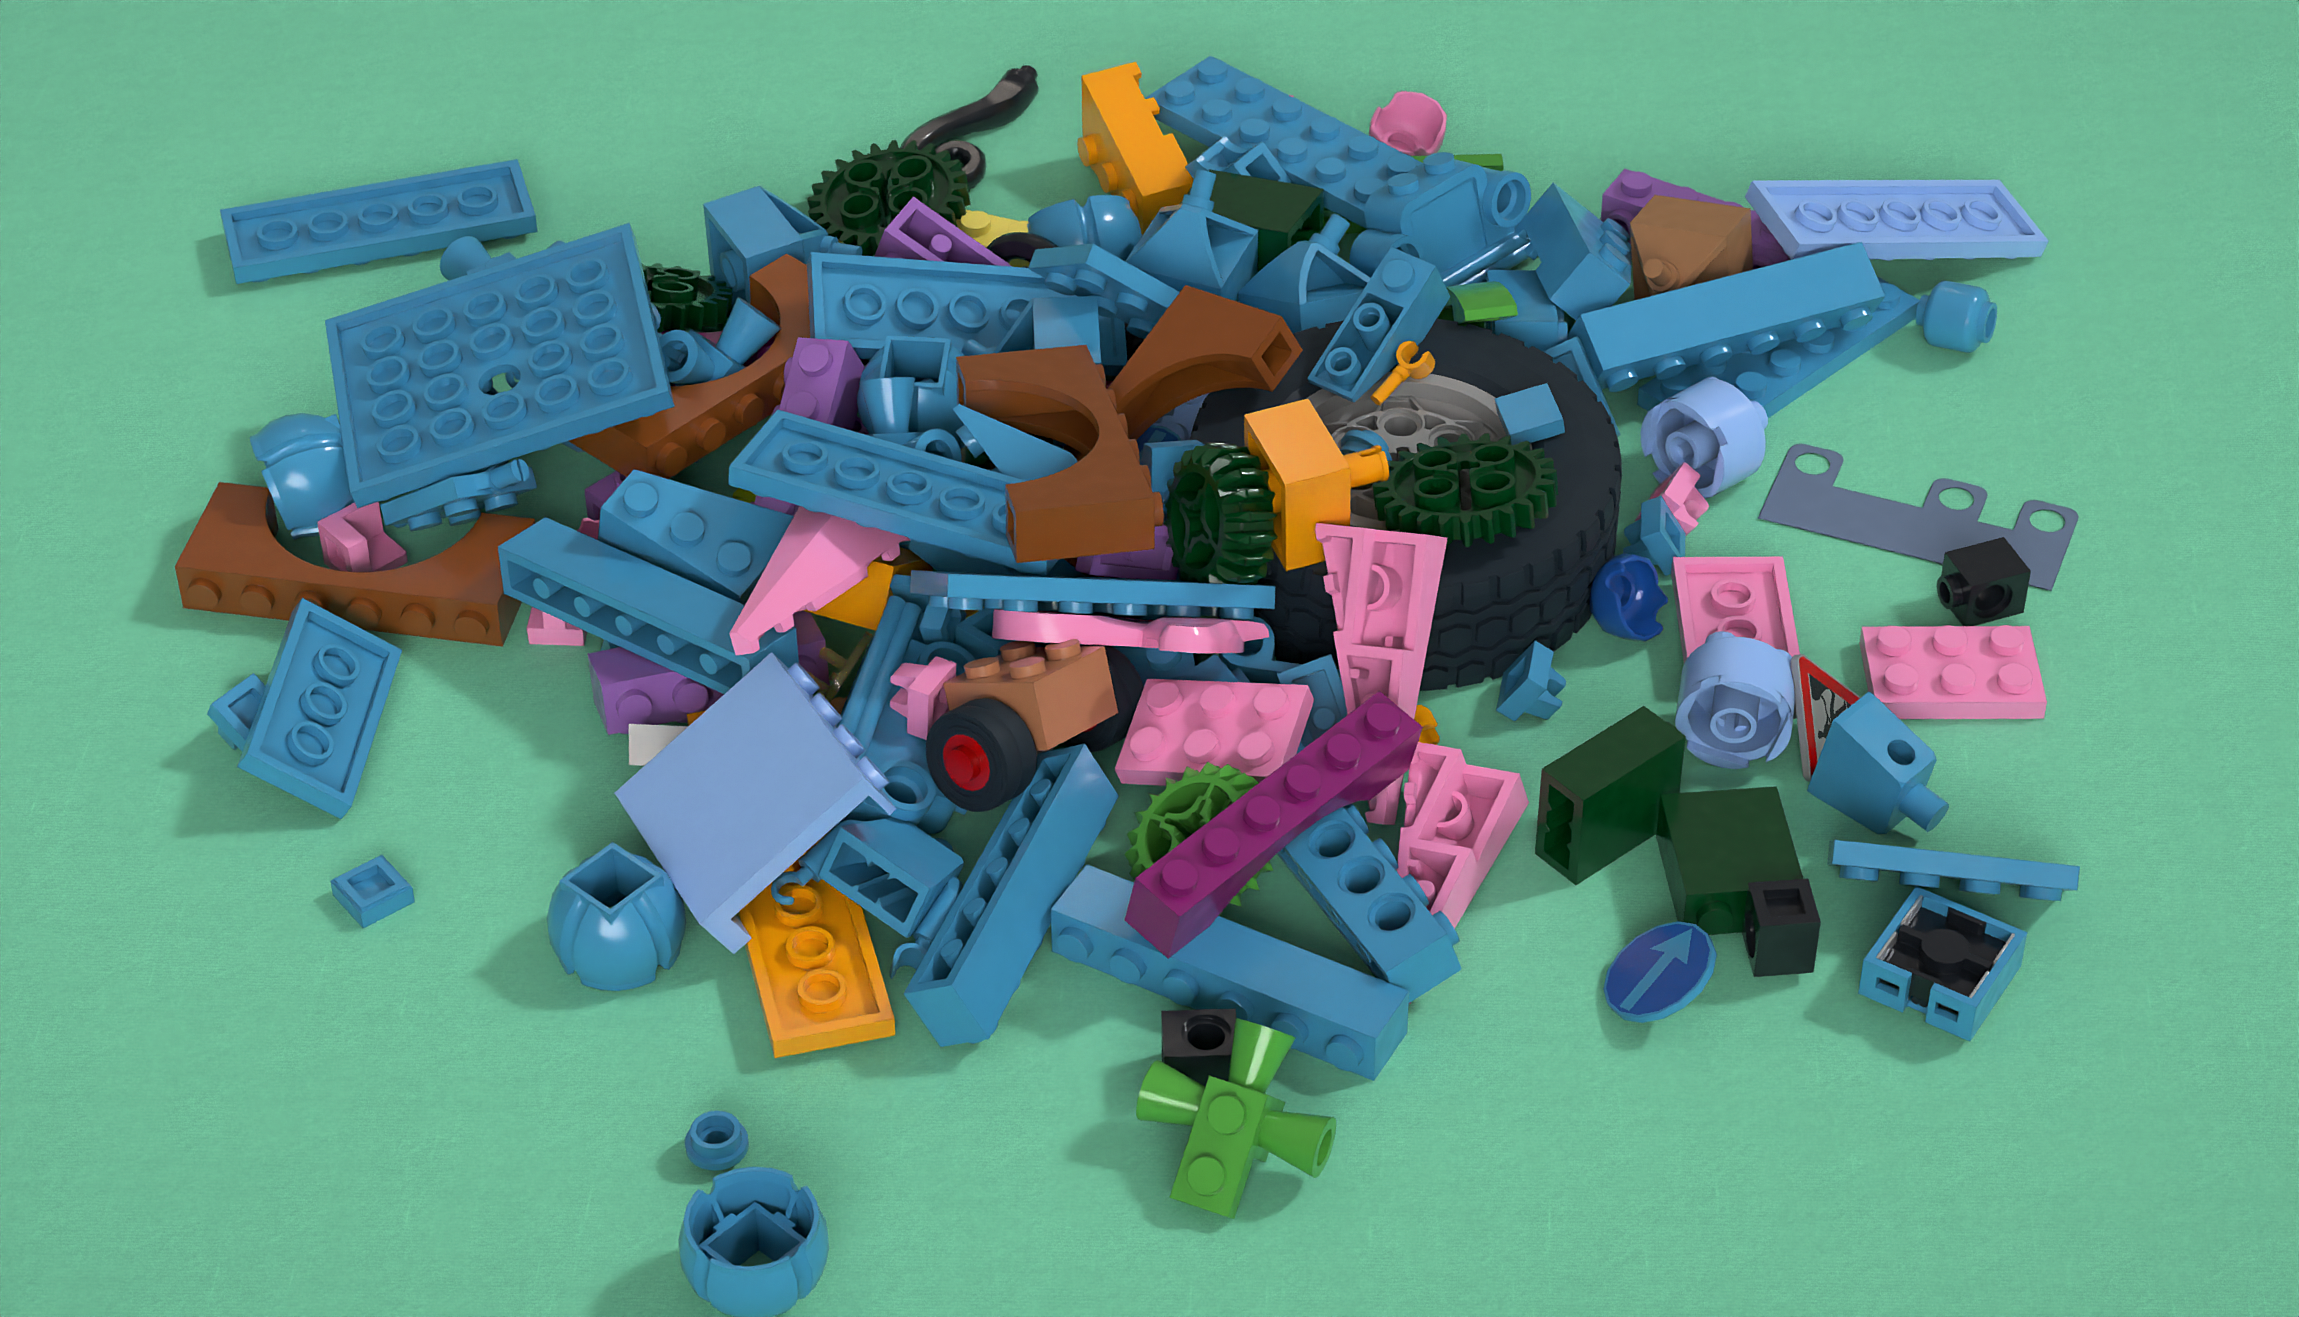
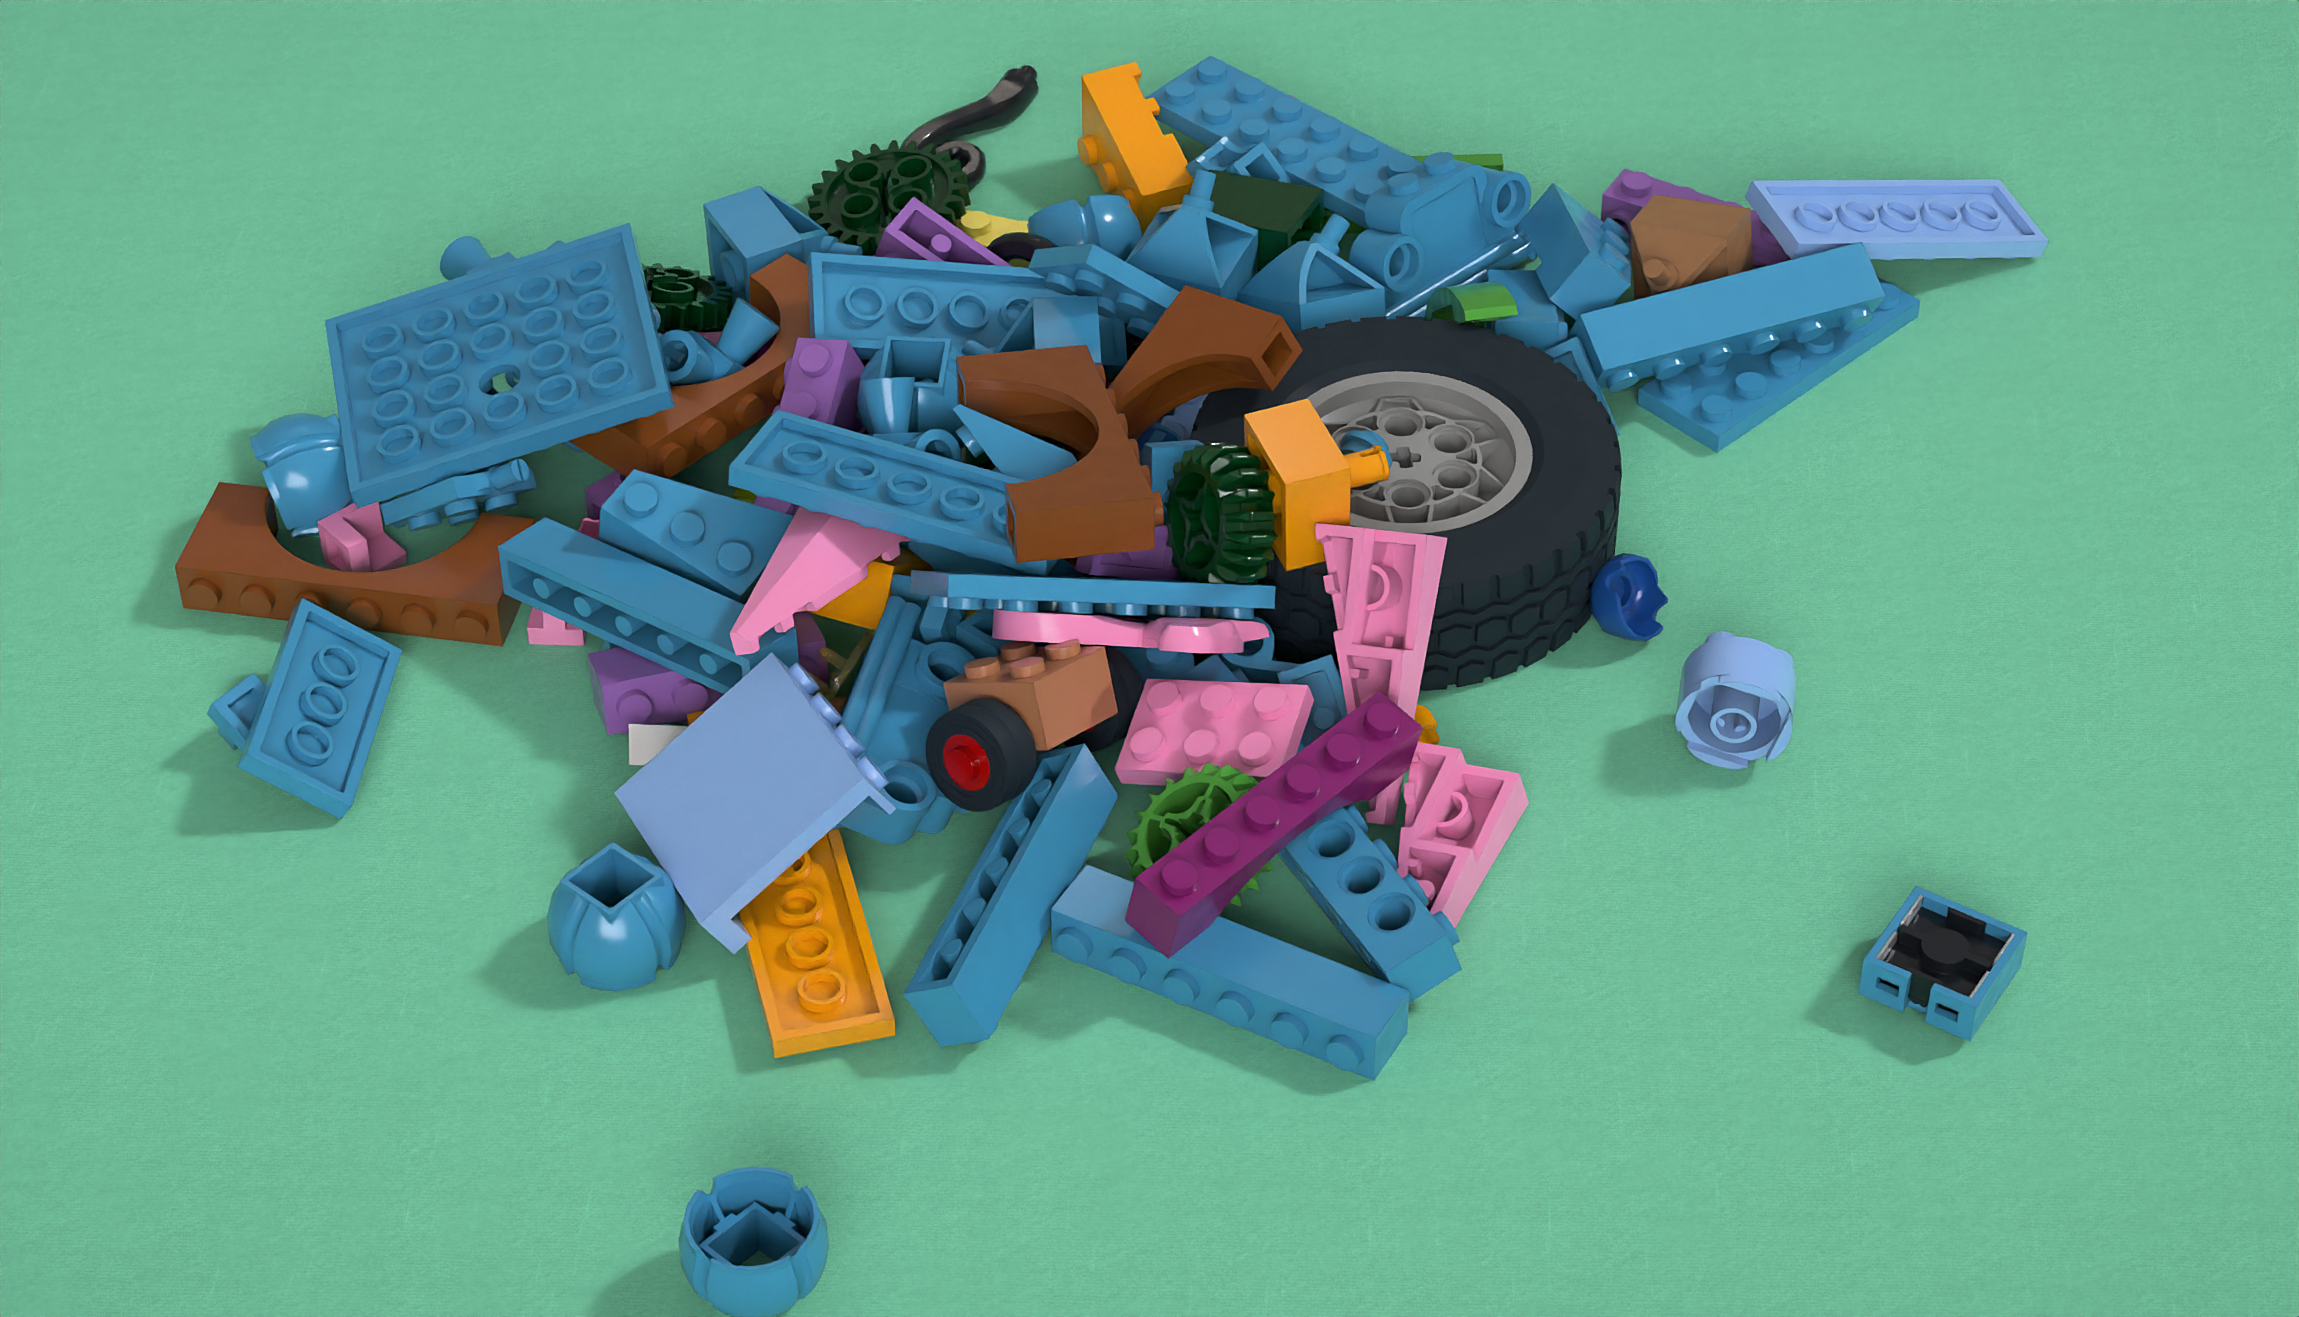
dark azure plate [220,159,538,284] -> none
dark azure tile [330,855,415,929] -> none
dark azure plate [685,1111,749,1170] -> none
dark azure torso [771,817,964,979] -> none
bright pink tile [890,656,957,740] -> none
bright green brick [1136,1018,1336,1219] -> none
black brick [1161,1009,1236,1087] -> none
dark azure slope [1307,247,1450,402] -> none
bright pink hair [1369,91,1447,156] -> none
light orange hand [1370,341,1435,406] -> none
dark green gear [1373,433,1559,547] -> none
dark azure tile [1494,383,1565,445] -> none
dark azure tile [1496,641,1566,721] -> none
dark green brick [1535,706,1686,885] -> none
blue piece [1603,921,1717,1023] -> none
dark azure tile [1623,496,1686,576] -> none
bright pink tile [1635,462,1709,536] -> none
light blue brick [1641,377,1768,498] -> none
dark green brick [1656,786,1803,935] -> none
bright pink plate [1671,556,1800,663] -> none
black brick [1742,878,1821,977] -> none
sand blue piece [1758,444,2079,591] -> none
piece [1791,654,1861,781] -> none
dark azure torso [1807,692,1949,834] -> none
dark azure plate [1827,840,2080,901] -> none
bright pink plate [1859,625,2047,719] -> none
dark azure head [1916,281,1997,353] -> none
black brick [1937,537,2031,626] -> none

